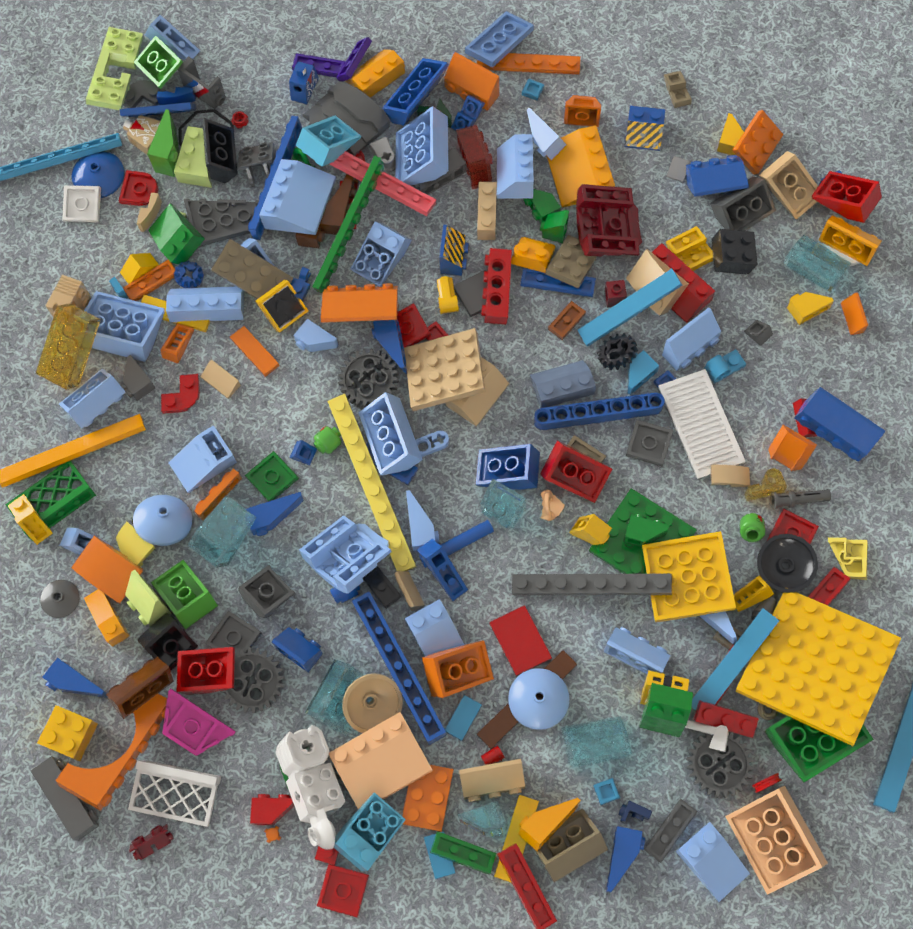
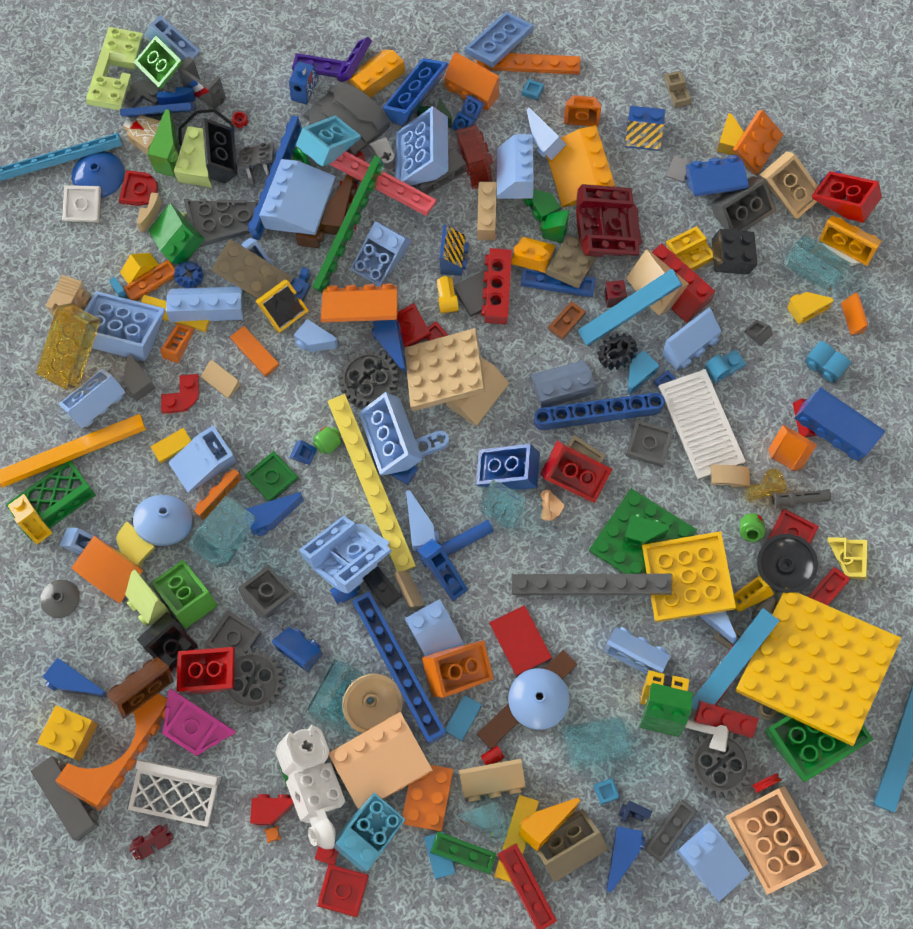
light orange slope [84,589,130,647] -> none
yellow slope [569,514,612,545] -> none
none -> yellow tile [150,428,191,464]
none -> dark azure brick [805,340,851,383]

